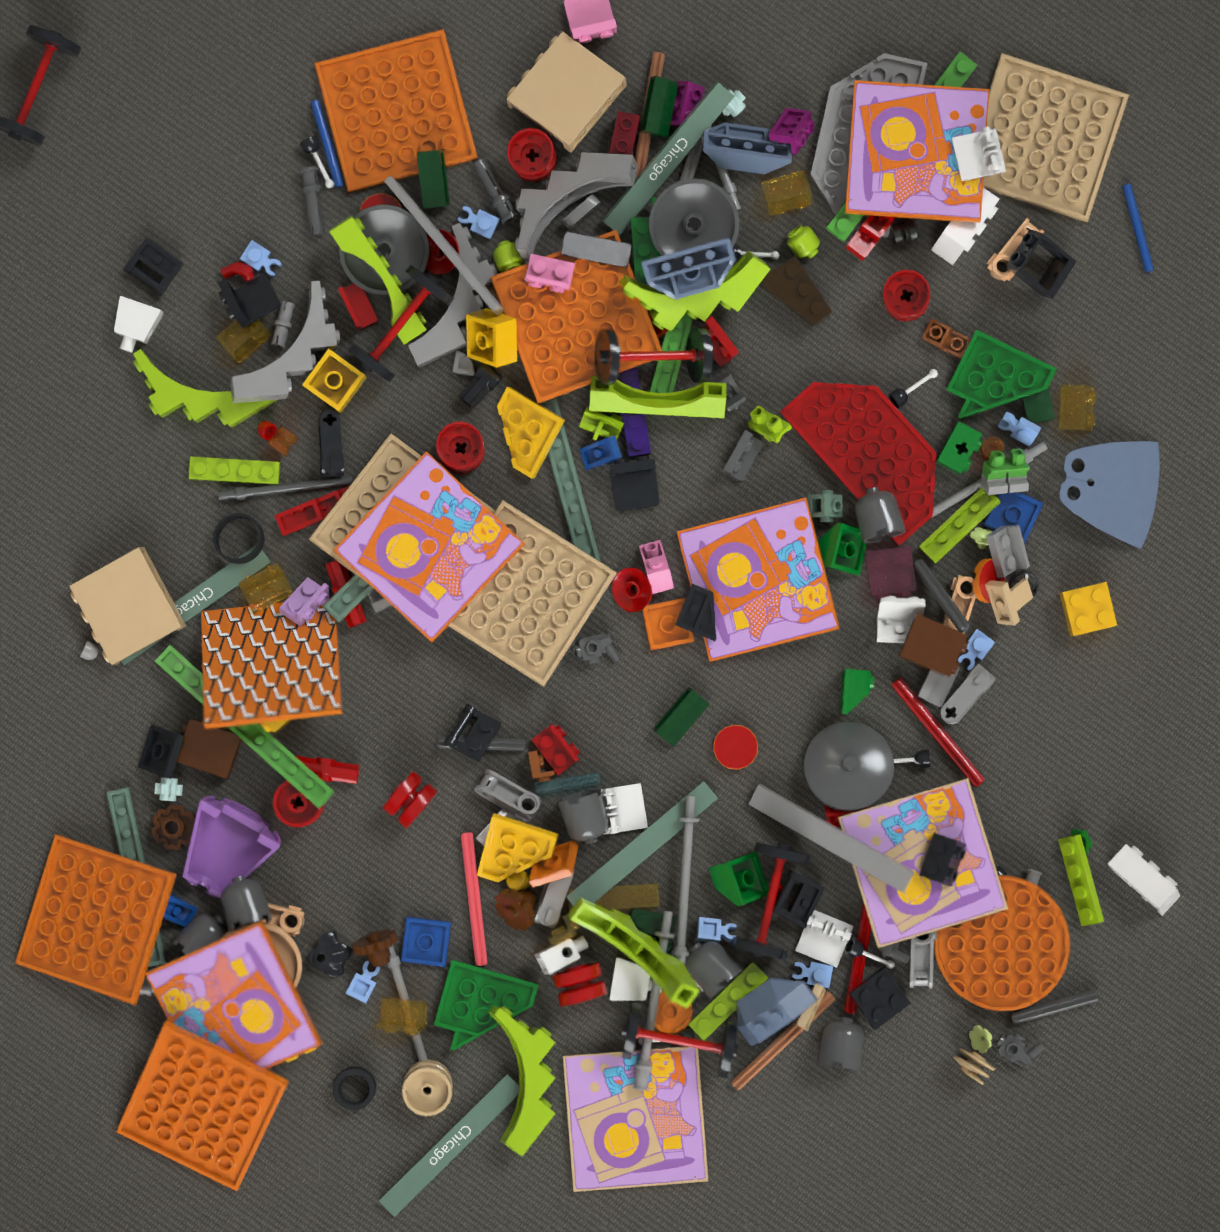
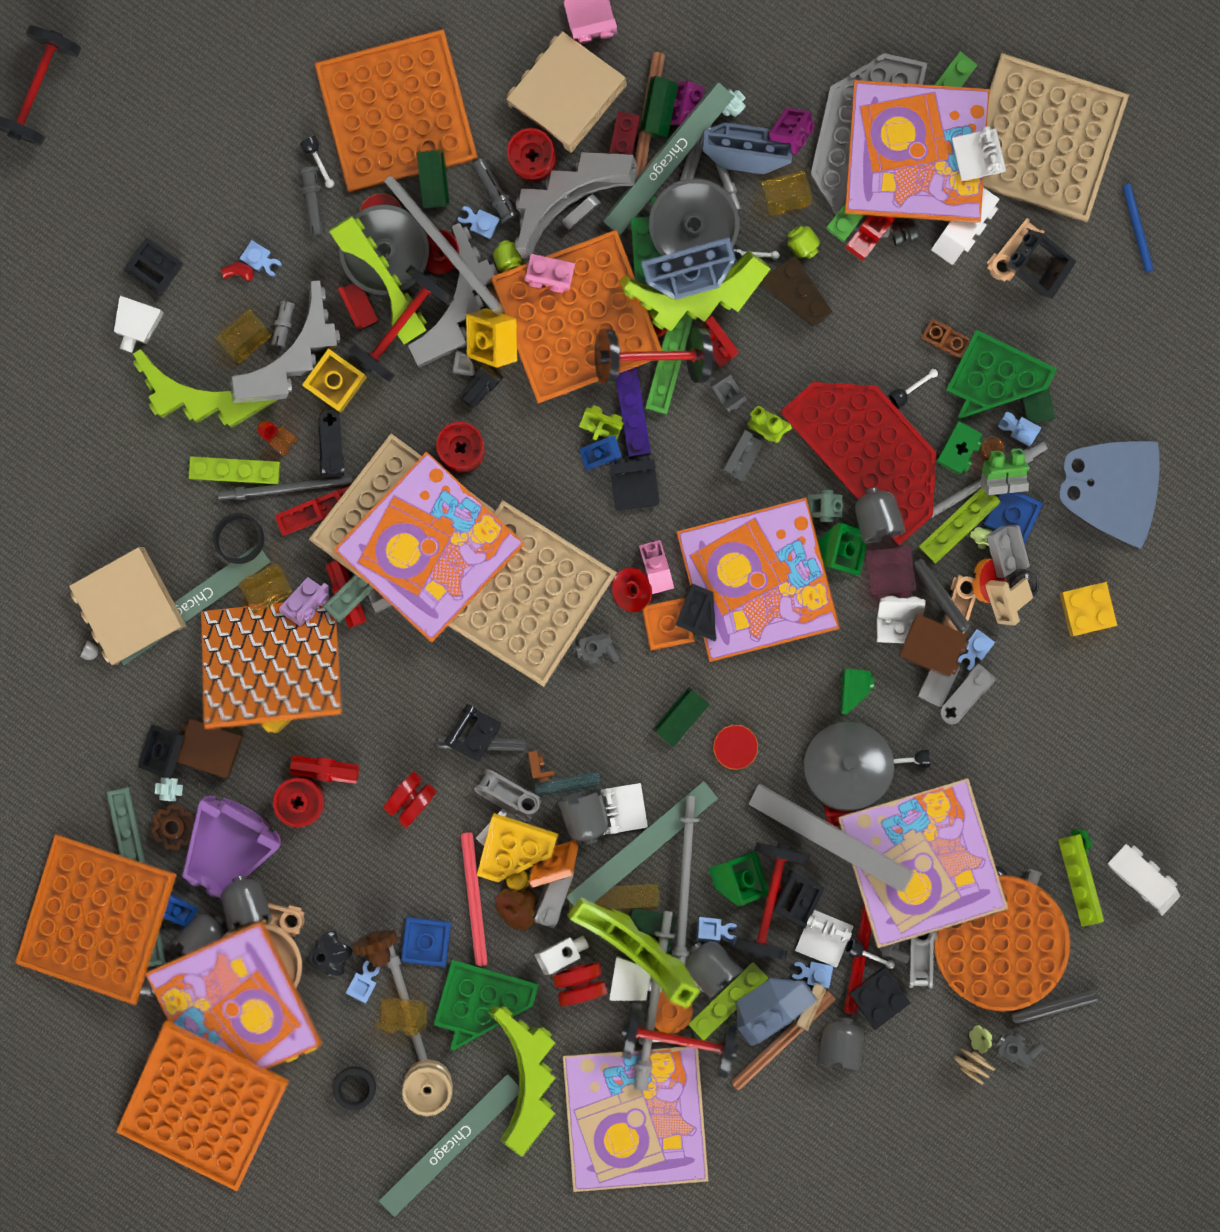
bright green plate [155,645,334,809] -> none
black bracket [218,274,281,328] -> none
blue bar [310,100,344,188] -> none
yellow plate [497,387,565,479] -> none
red bracket [532,724,580,775] -> none
sand green tile [536,397,601,562] -> none
clear yellow bracket [549,913,579,947] -> none
slope [561,231,632,268] -> none
lime arch [589,376,726,418] -> none
red wheel [883,269,930,322] -> none
red axle [891,678,984,787] -> none
black bracket [919,833,966,887] -> none
clear yellow bracket [1059,385,1096,432] -> none

